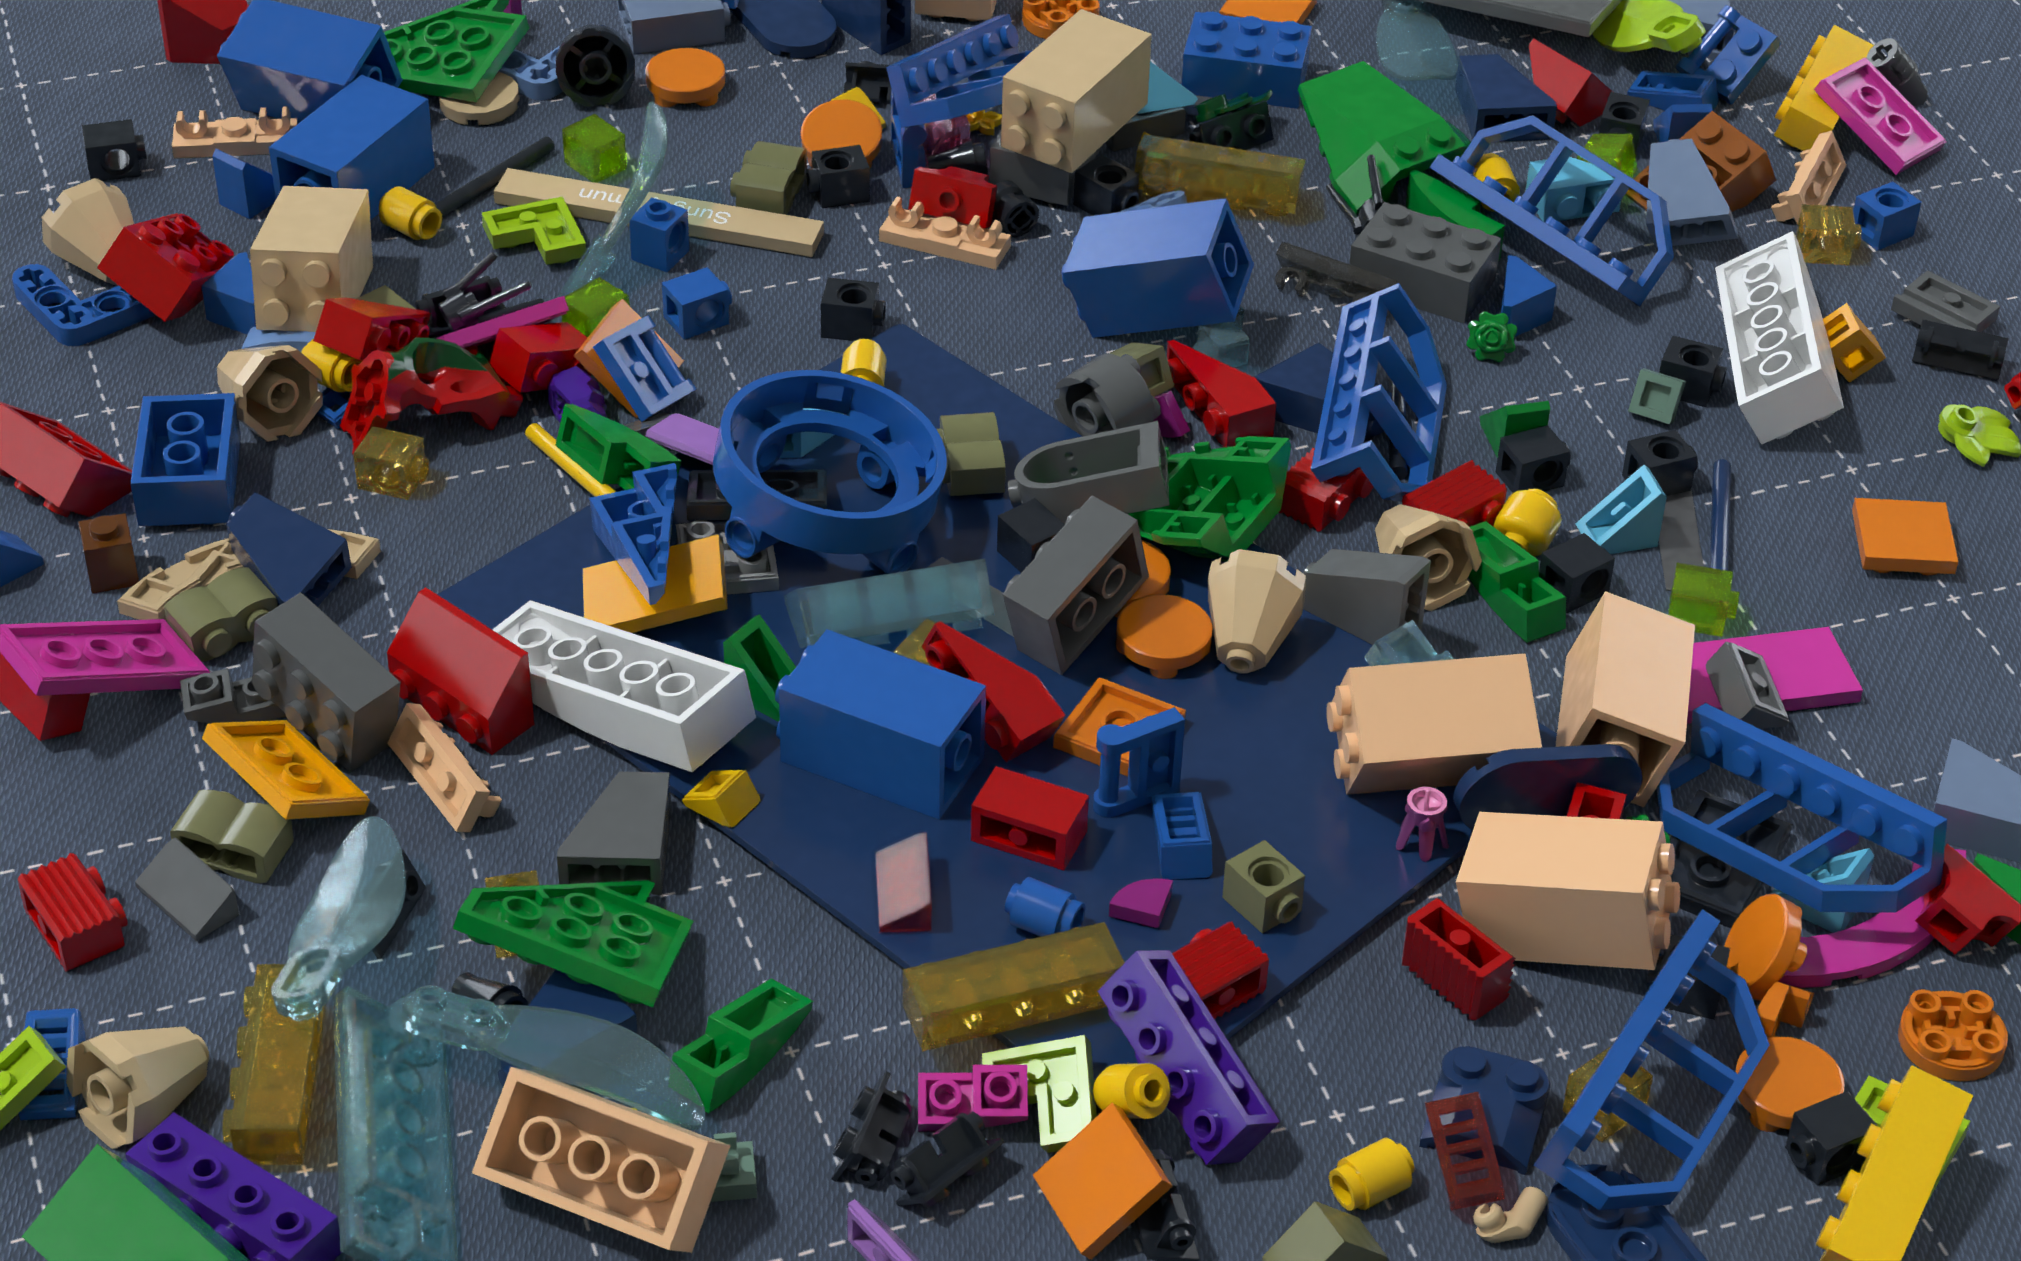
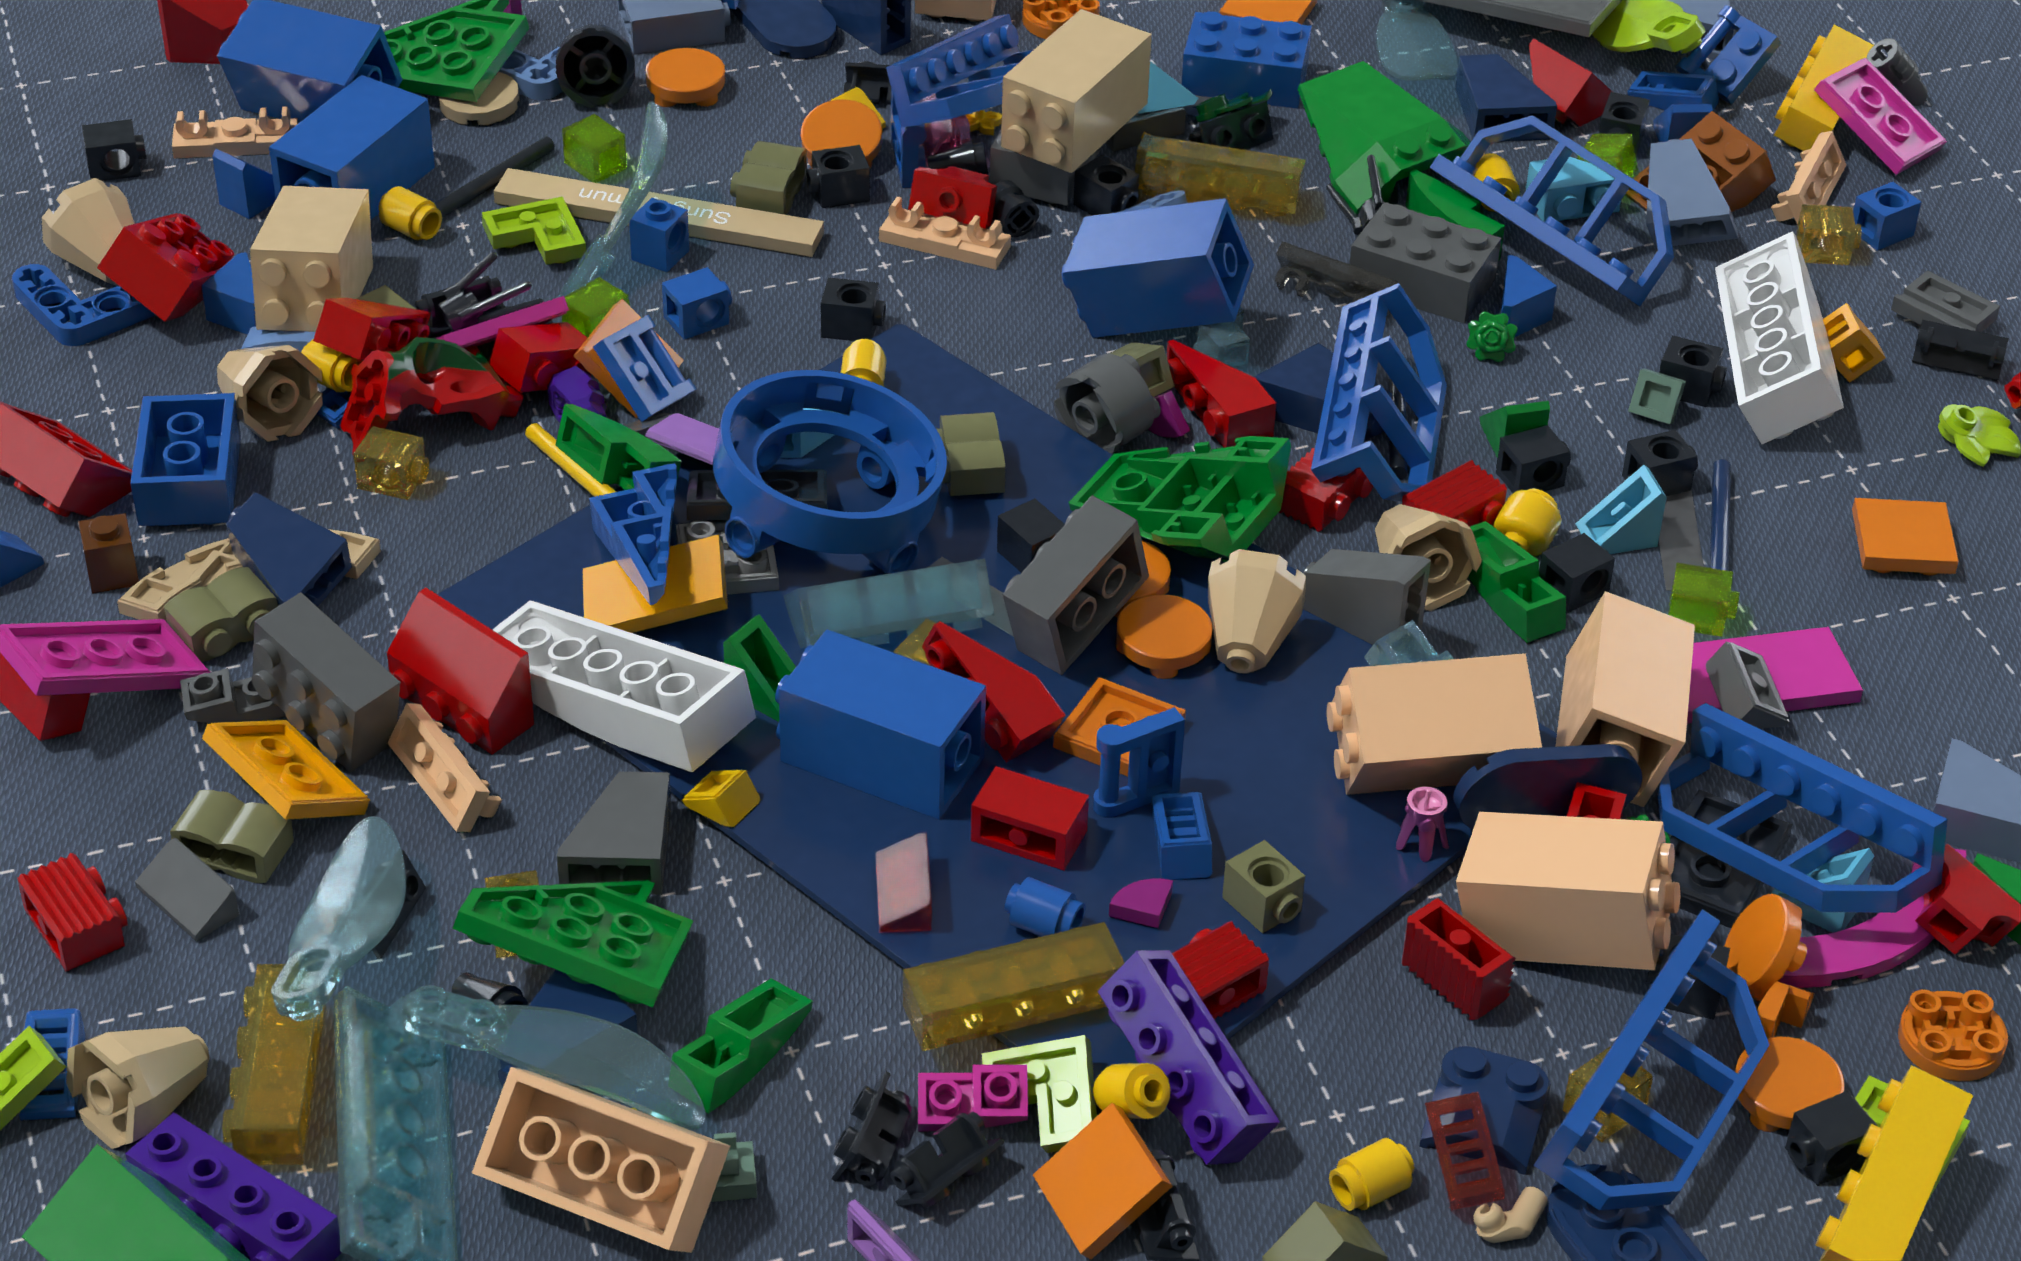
dark grey window [1008,421,1169,524] -> none

